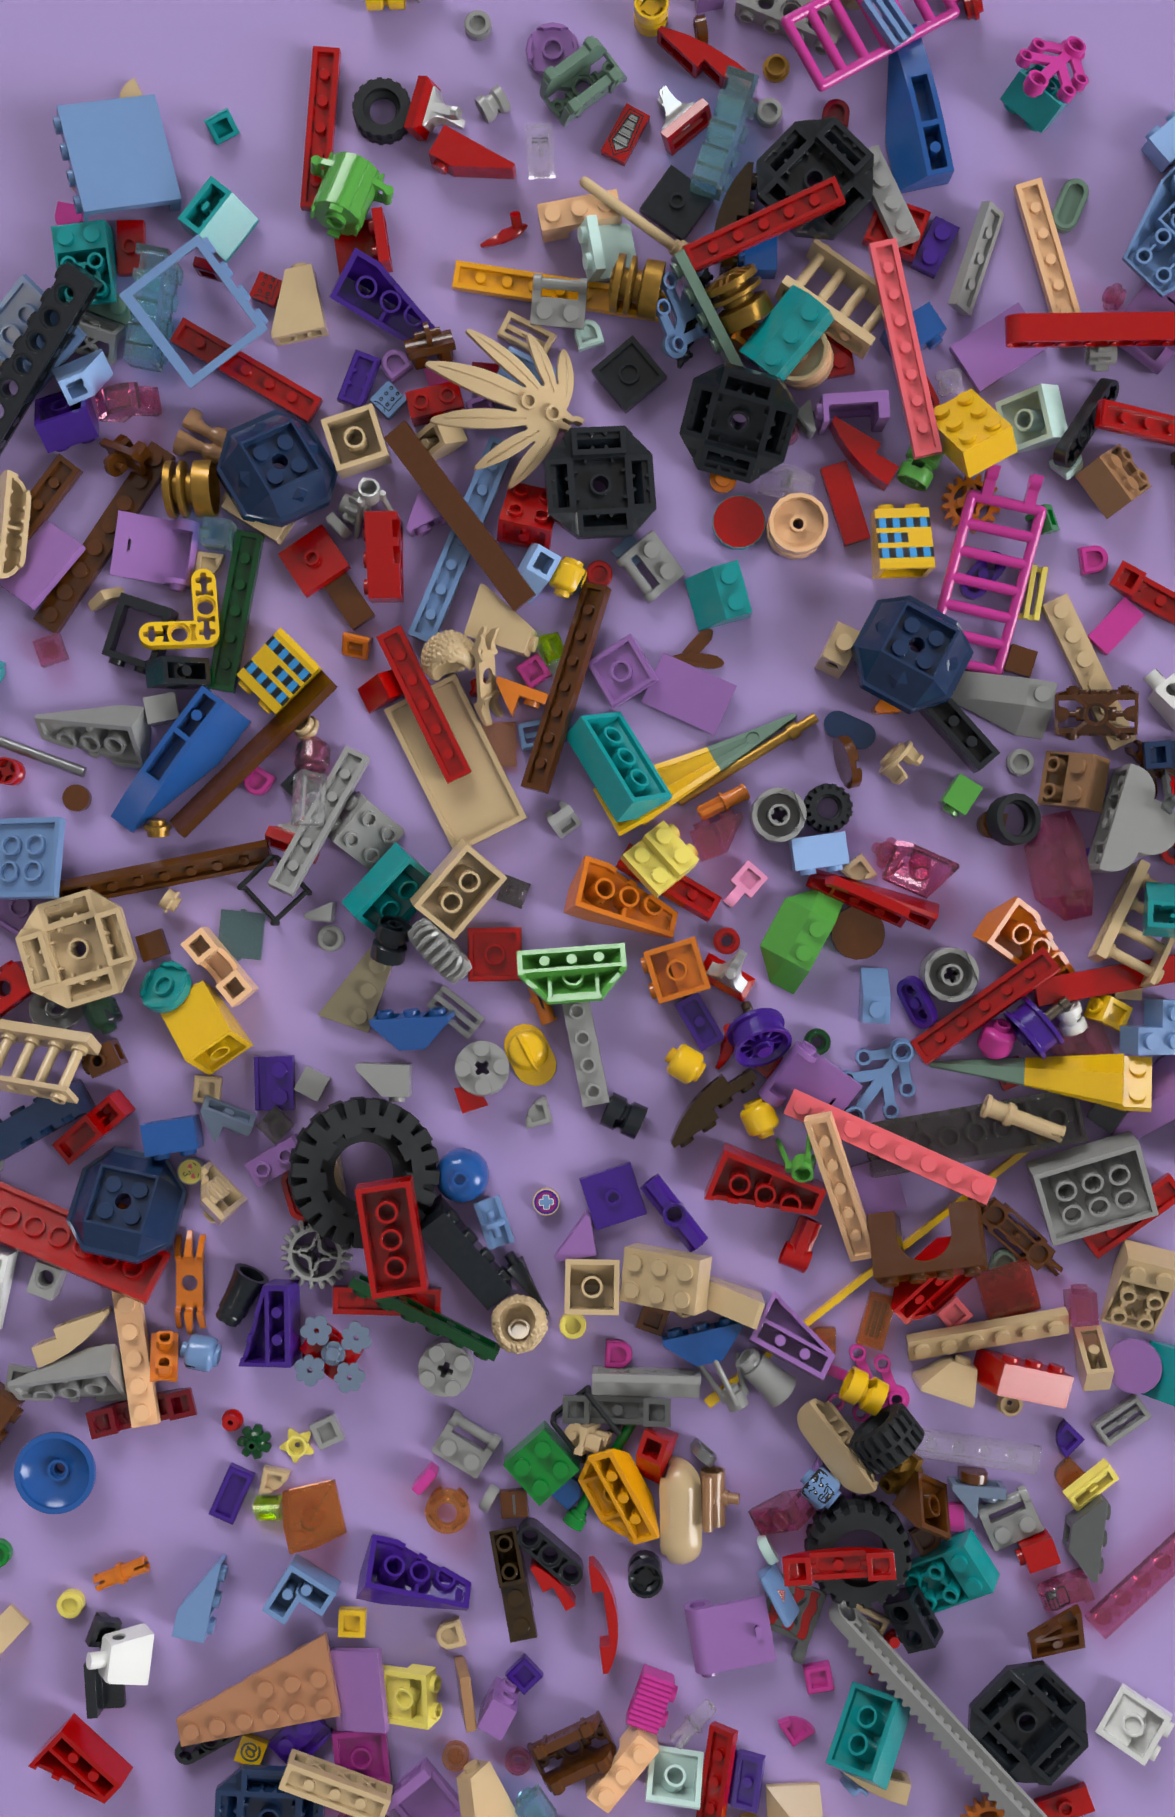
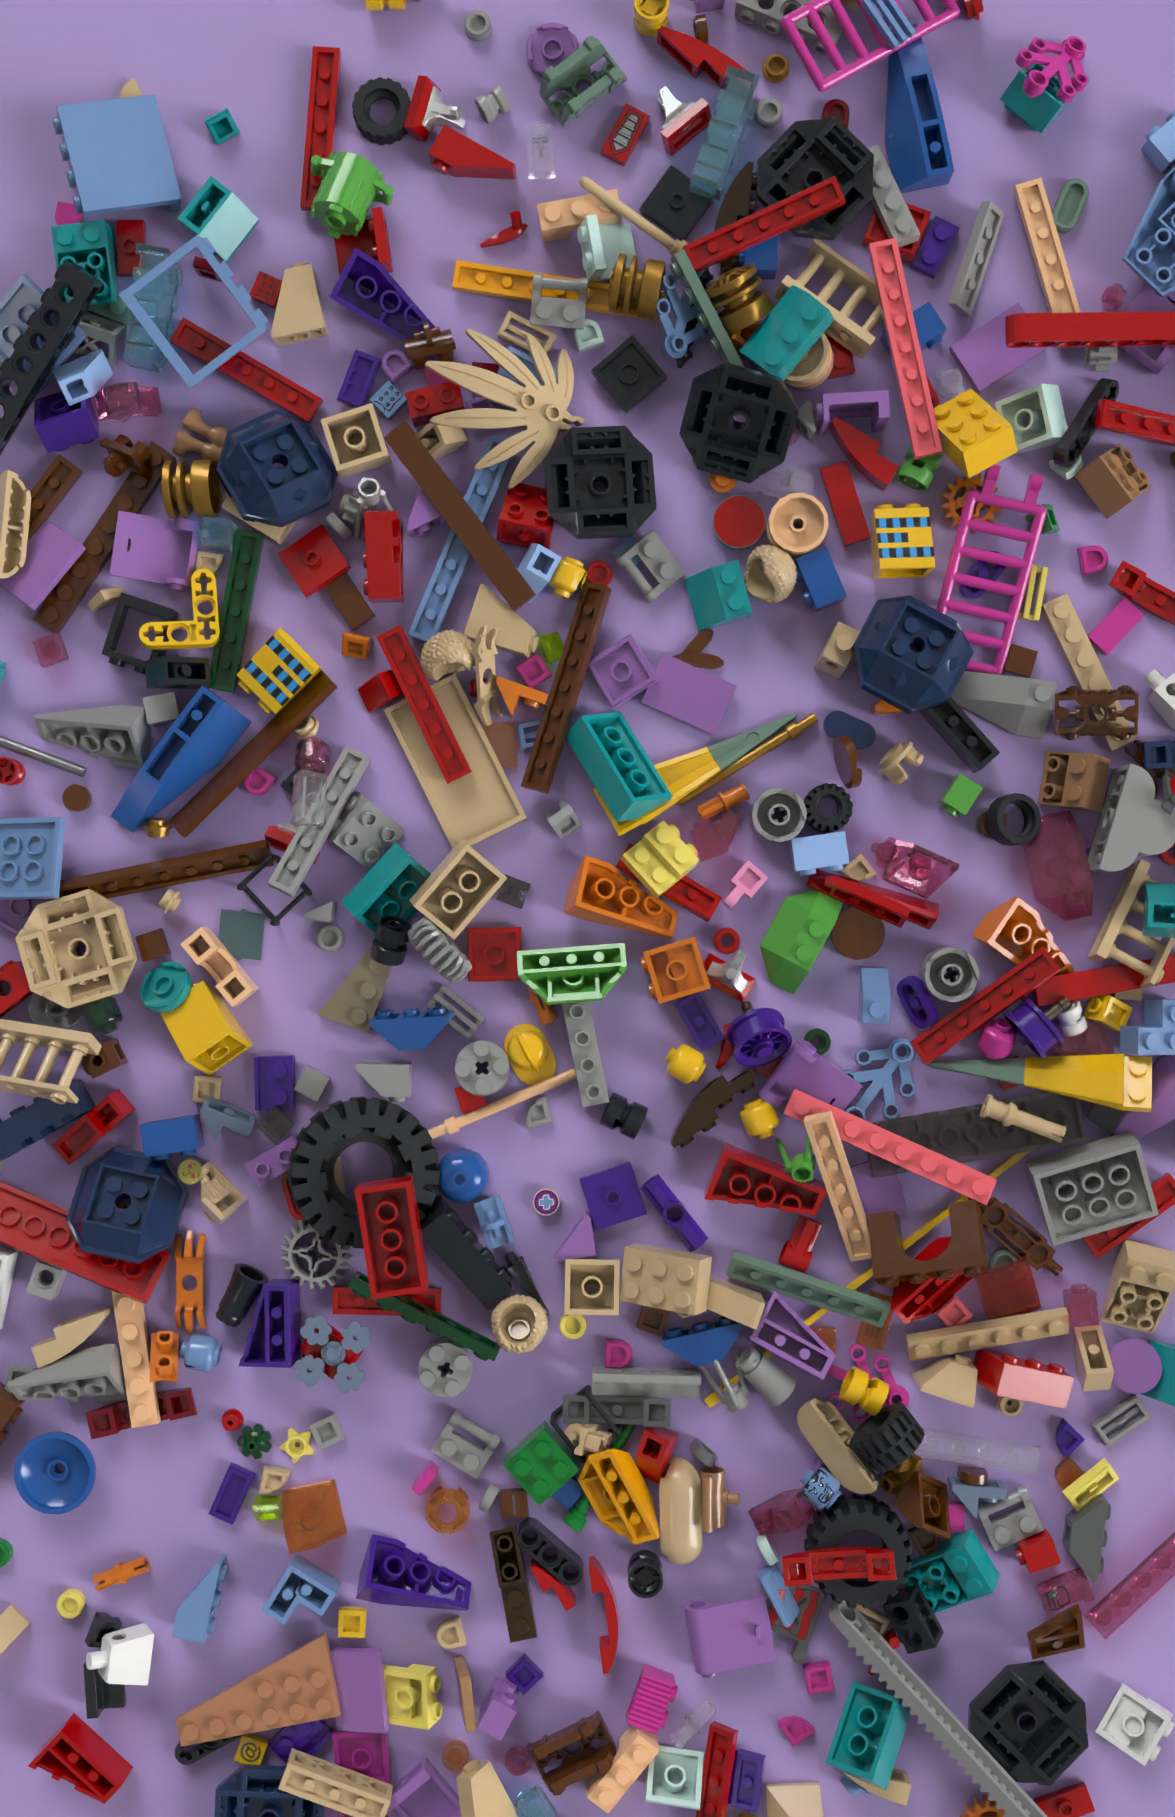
light grey tile [1006,749,1035,776] -> none
none -> light nougat bar [427,1068,577,1139]
none -> sand green plate [726,1250,891,1328]
none -> tan hair [743,545,797,604]
none -> blue brick [794,546,847,613]

